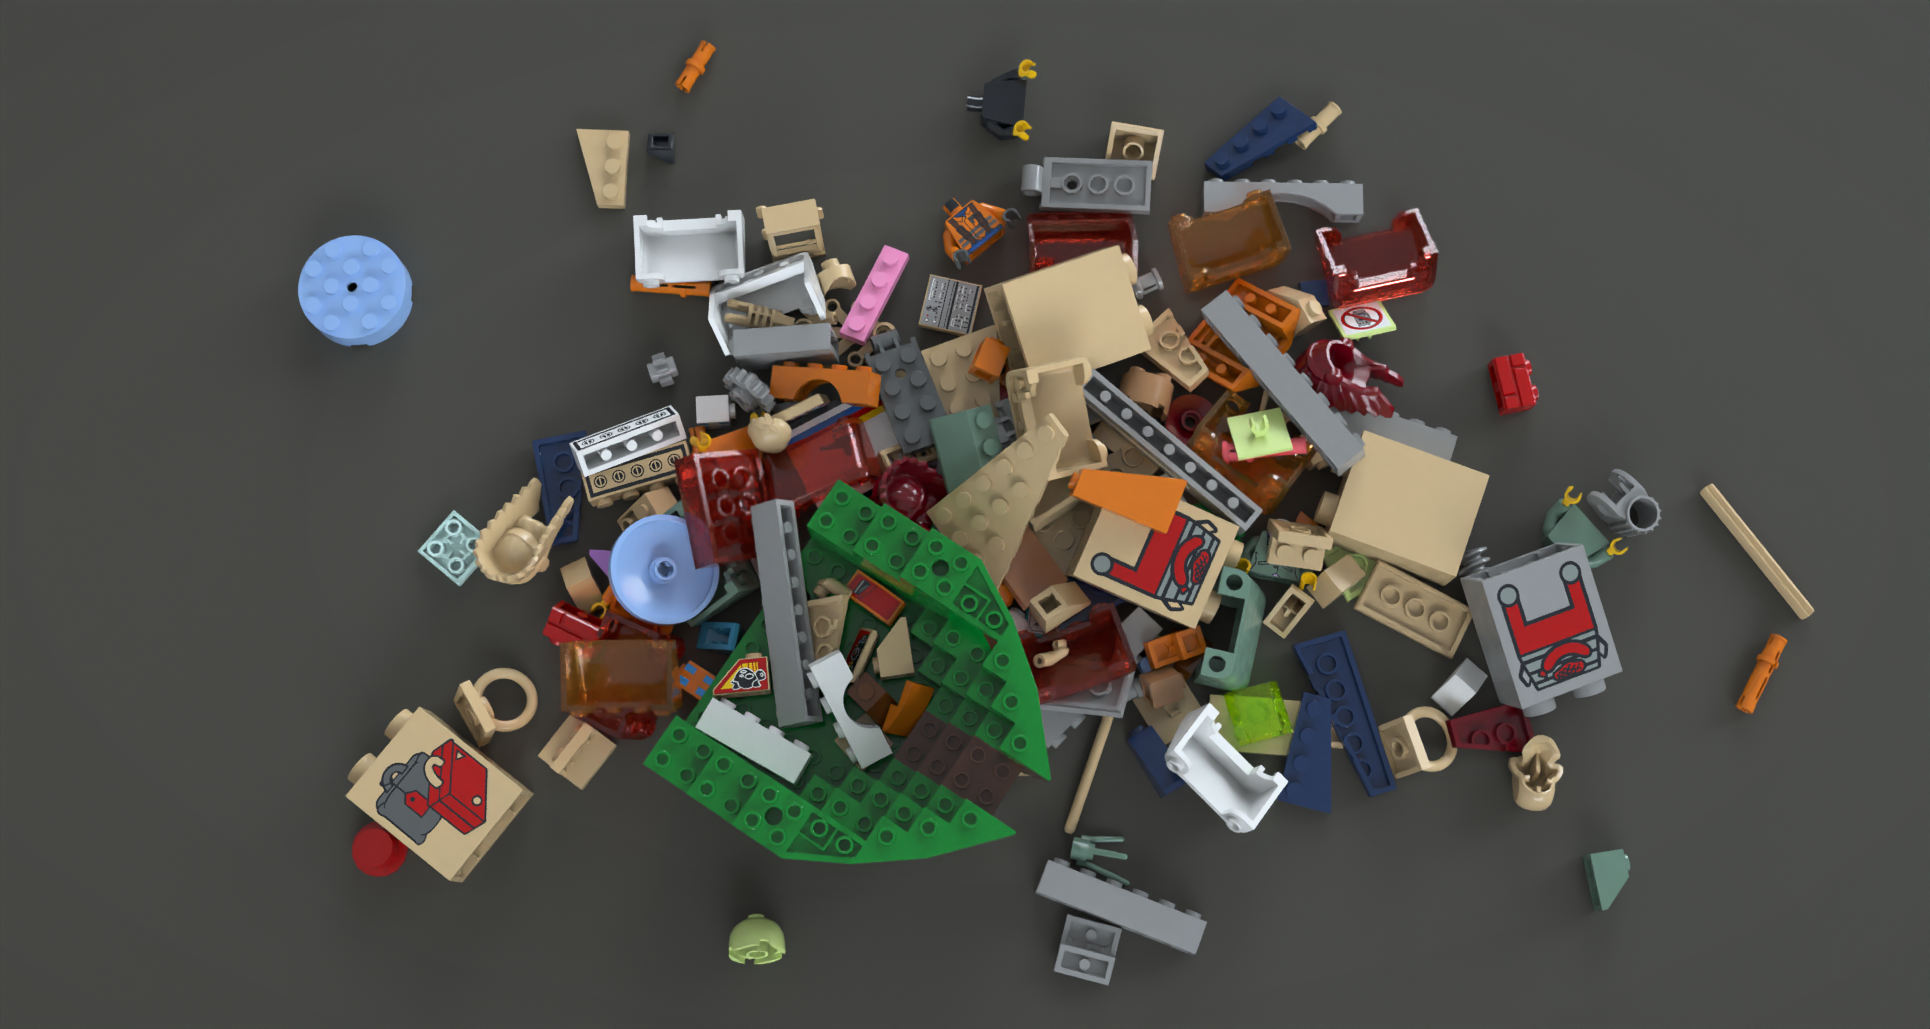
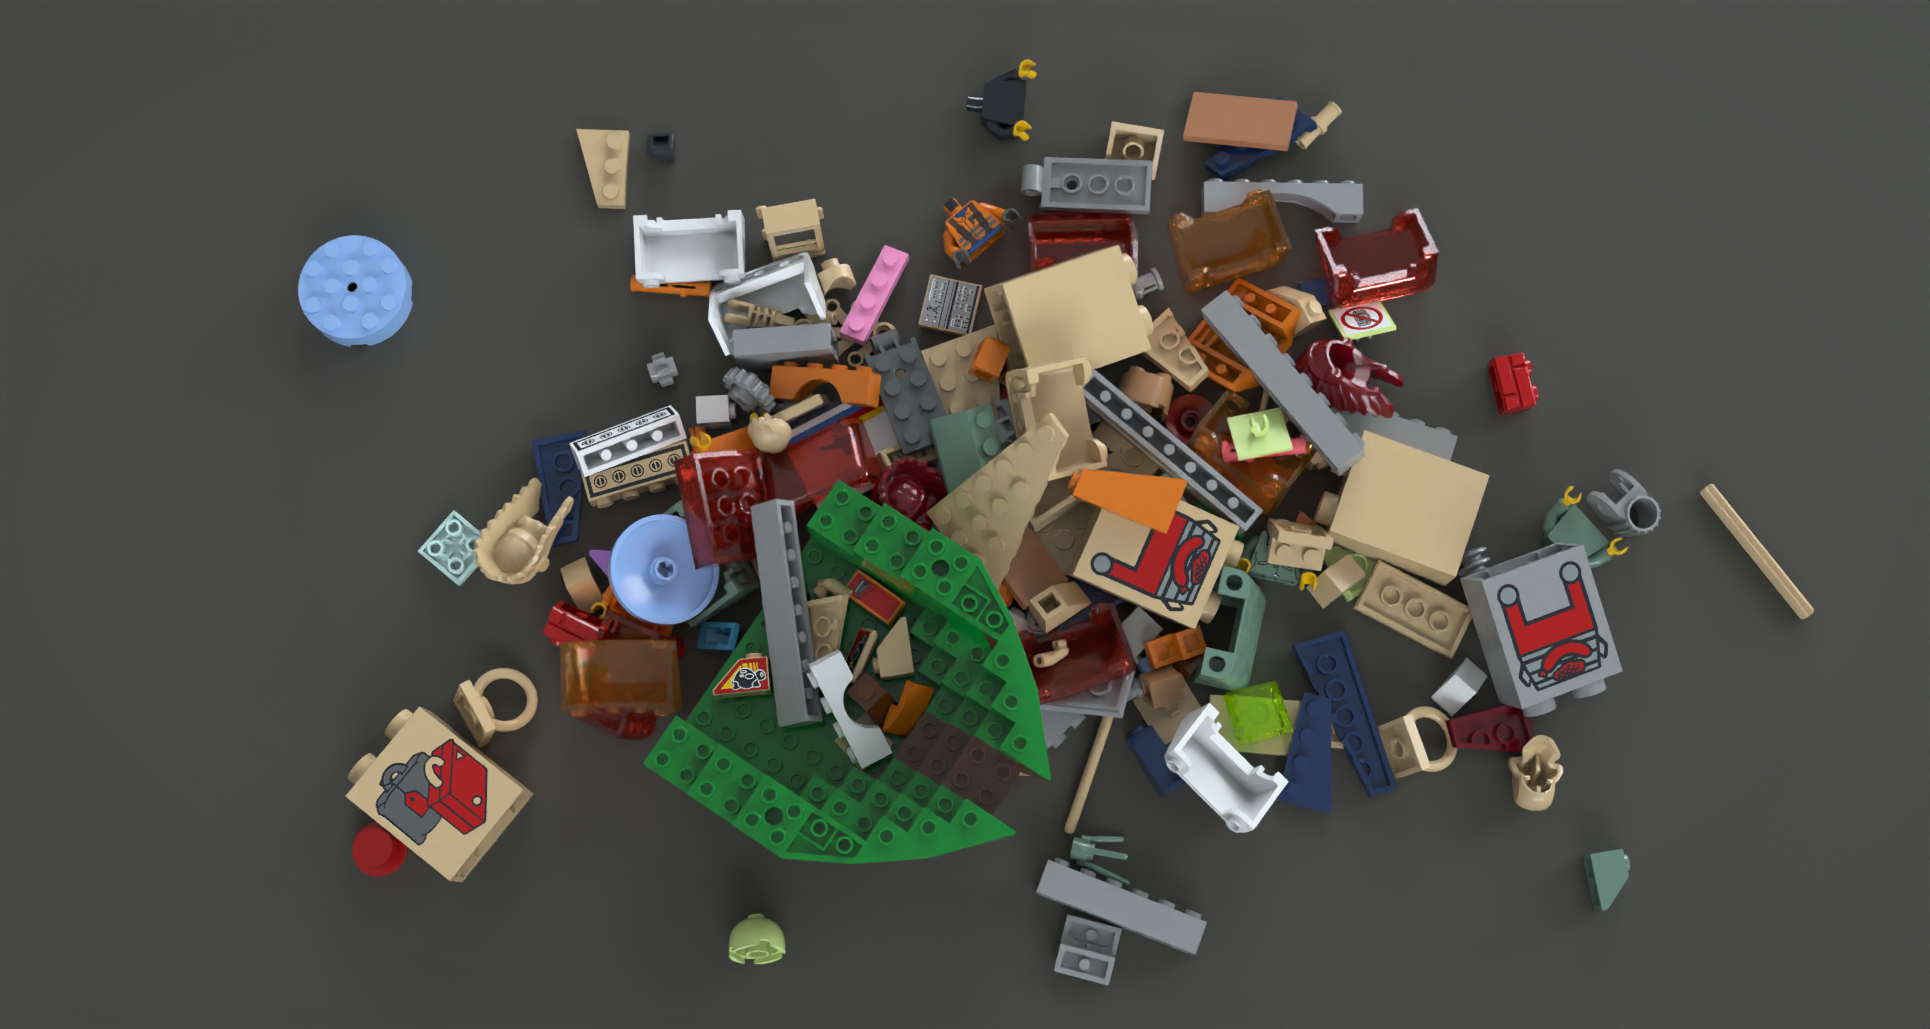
tan bracket [538,712,617,790] -> none
tan slope [617,486,678,531] -> none
orange pin [675,40,716,93] -> none
orange brick [675,660,715,701] -> none
white brick [695,697,813,786] -> none
tan slope [1262,584,1315,639] -> none
orange pin [1735,633,1788,714] -> none
none -> nougat tile [1183,92,1298,151]

